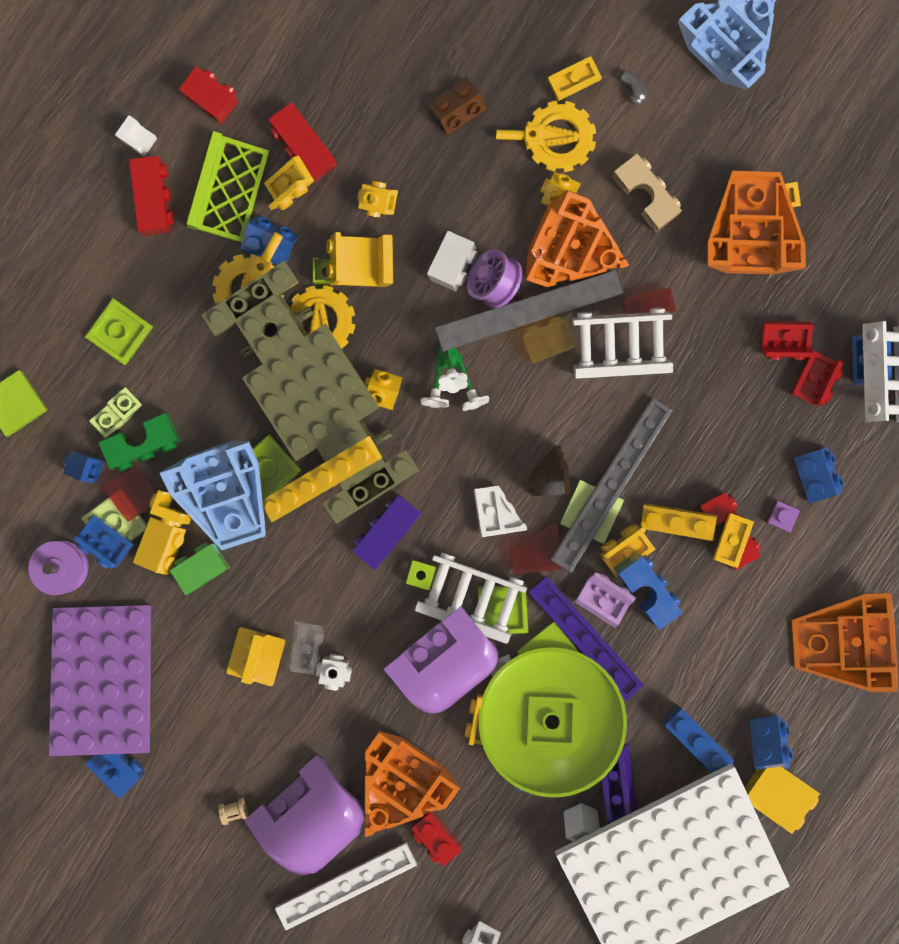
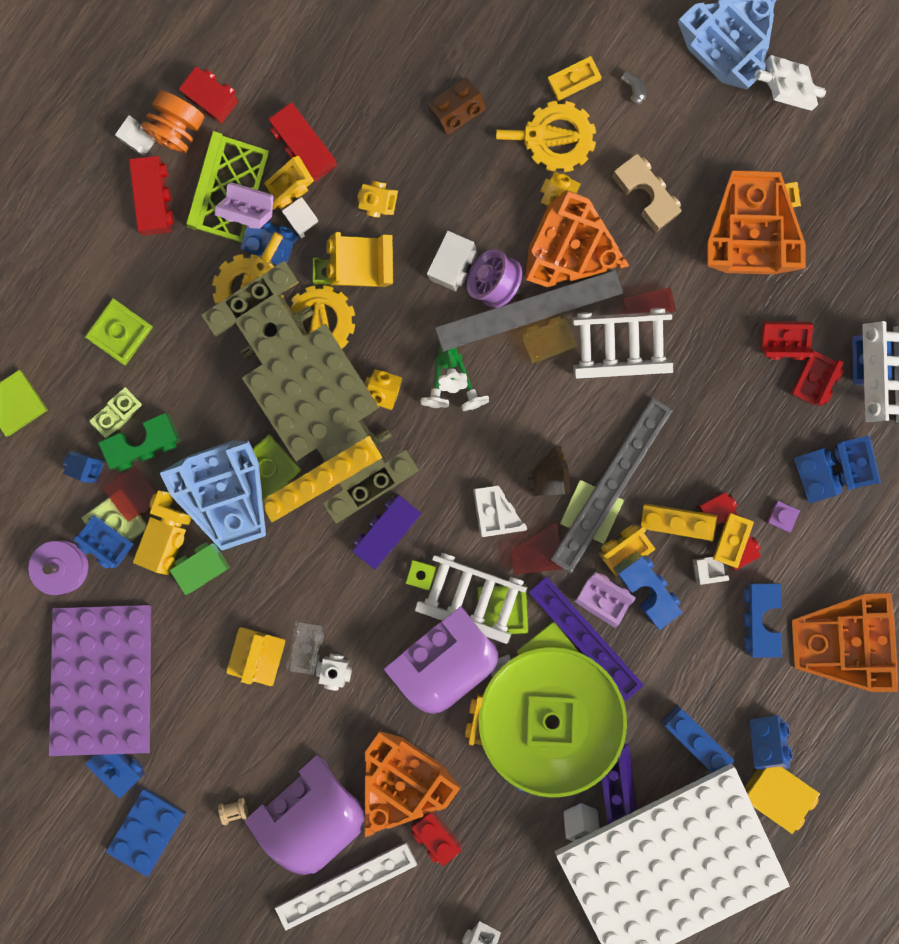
none -> blue plate [106,788,186,877]
none -> orange wheel [140,90,205,153]
none -> lavender bracket [215,182,273,229]
none -> white panel [282,197,318,239]
none -> white panel [693,556,729,585]
none -> blue arch [743,583,782,658]
none -> white plate [755,55,826,111]
none -> blue bracket [835,435,881,490]

